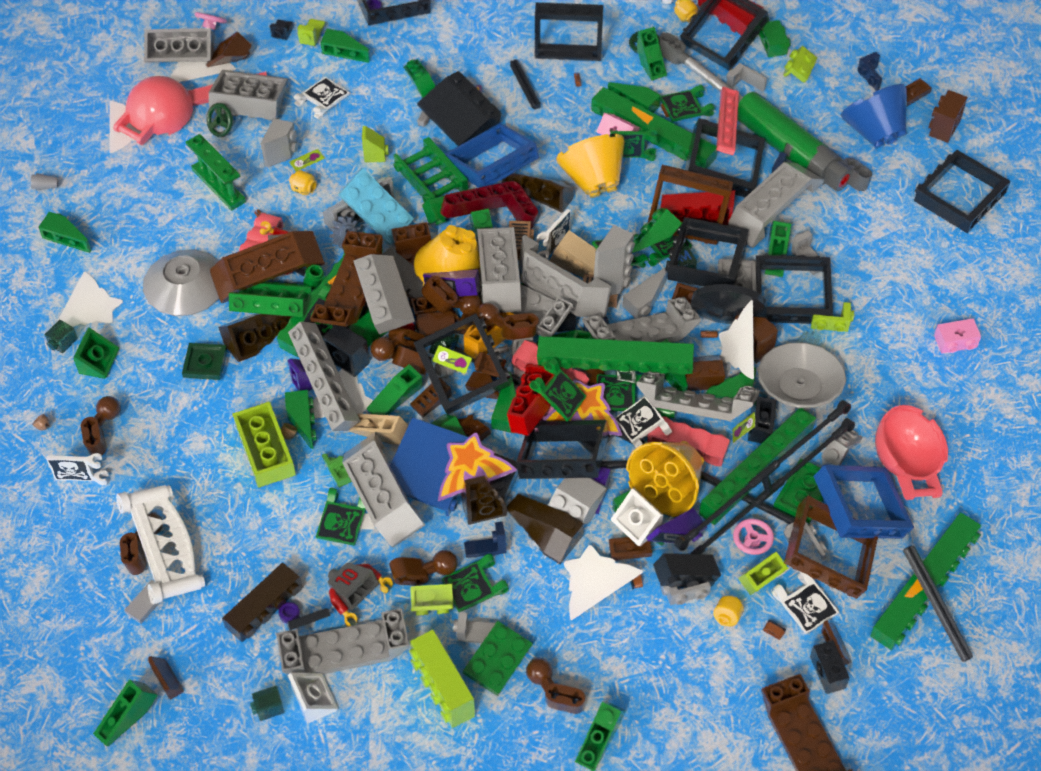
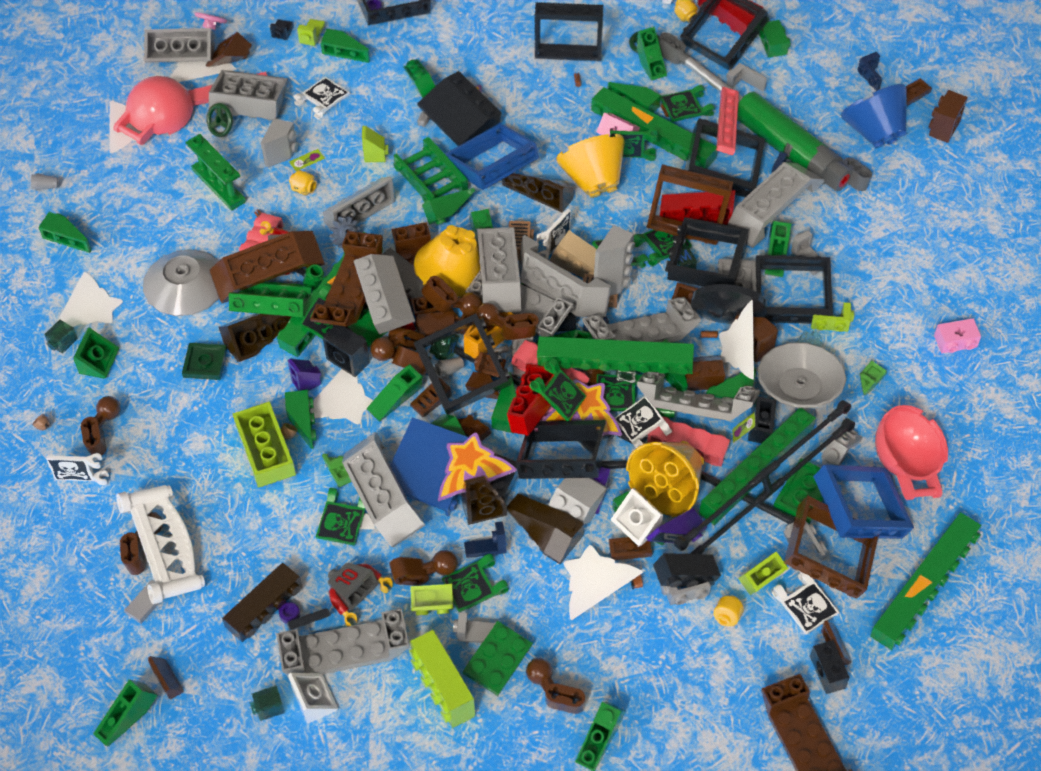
light grey brick [288,322,360,431] -> none
medium azure plate [338,168,414,245] -> none
tan slope [348,414,408,445] -> none
dark purple slope [423,269,481,296] -> none
lime sticker [432,345,472,374] -> none
dark red beam [440,181,538,228] -> none
black axle [510,59,541,110] -> none
light grey slope [623,268,667,319] -> none
green slope [632,208,682,253] -> none
bright pink piece [733,518,774,555] -> none
dark orange piece [763,619,786,640] -> none
lime bracket [783,46,817,83] -> none
black axle [903,545,973,662] -> none
black window [914,150,1011,234] -> none
none -> bright green slope [860,360,887,396]

